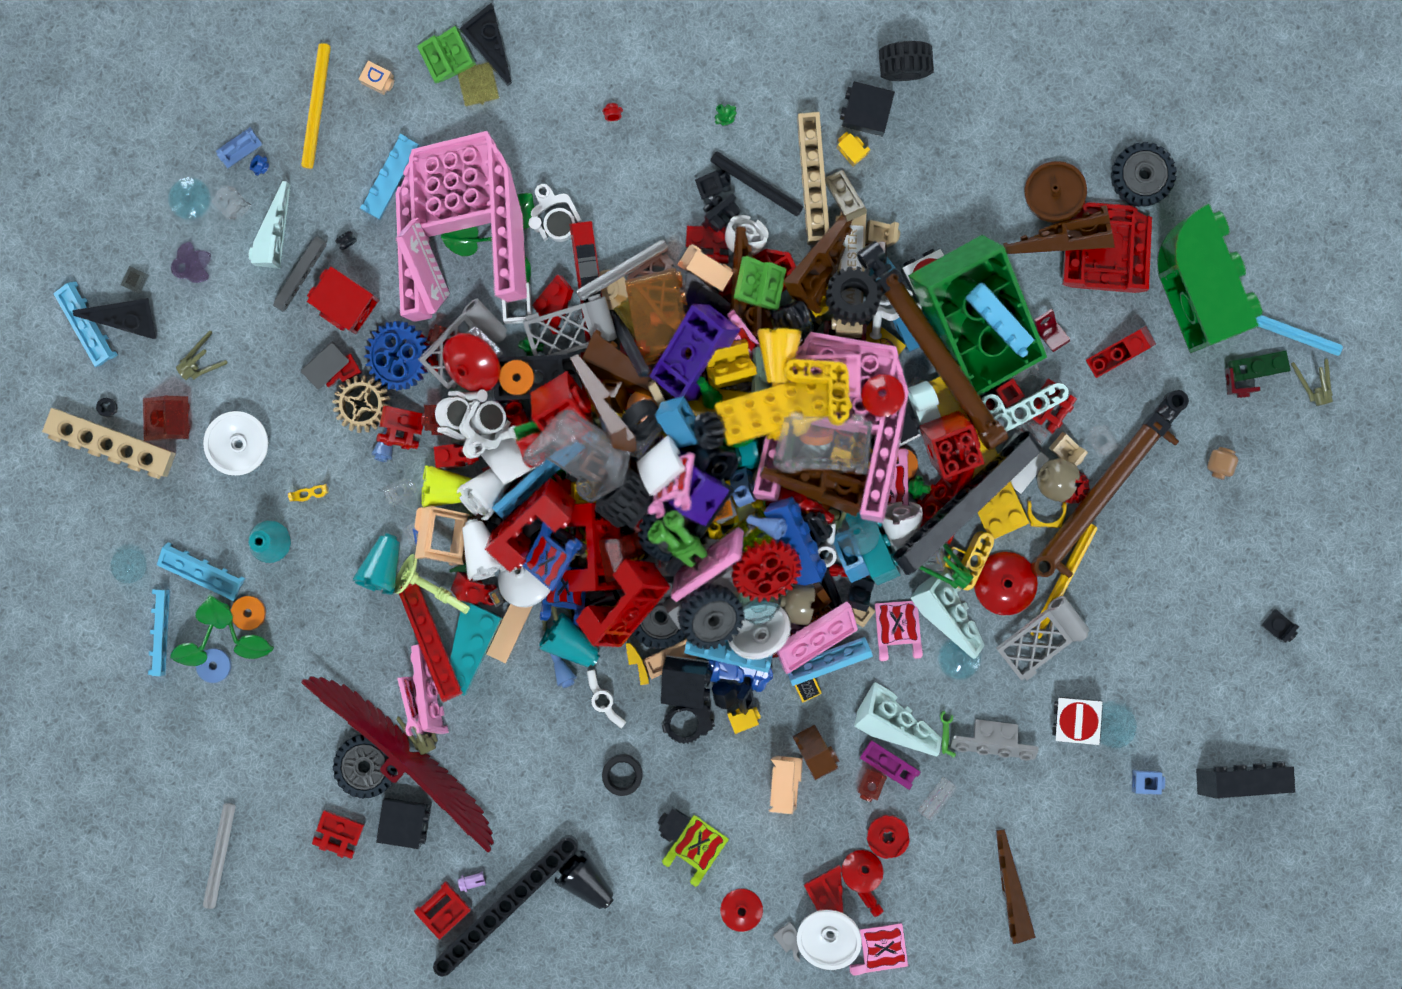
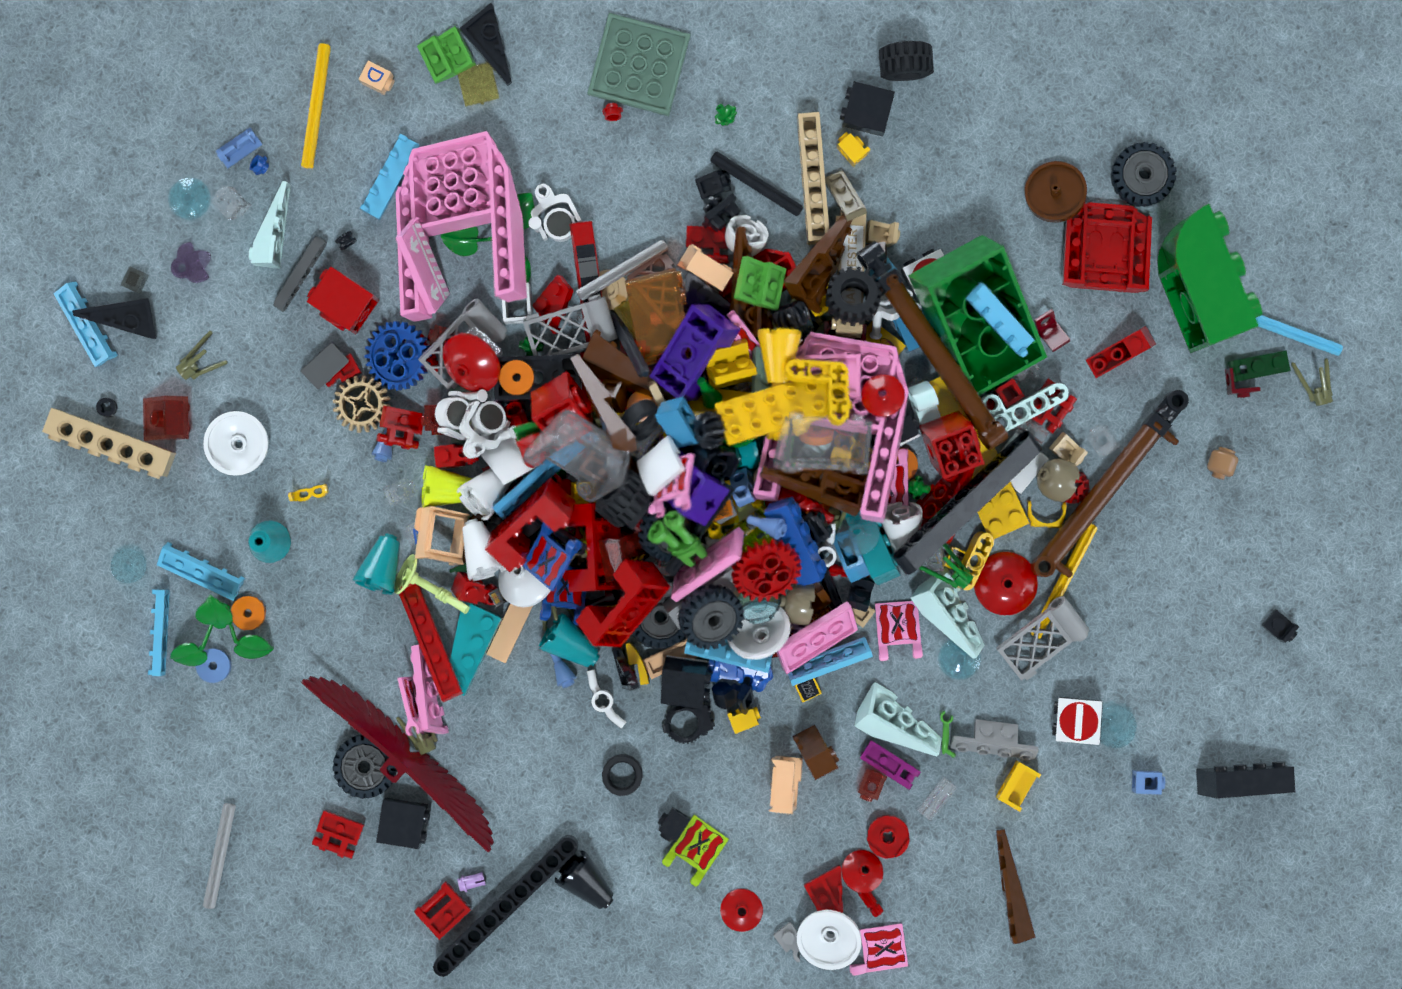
reddish brown wedge [1003,205,1115,254] -> none
none -> sand green tile [587,13,691,117]
none -> black wing [612,647,640,690]
none -> yellow panel [995,760,1041,812]

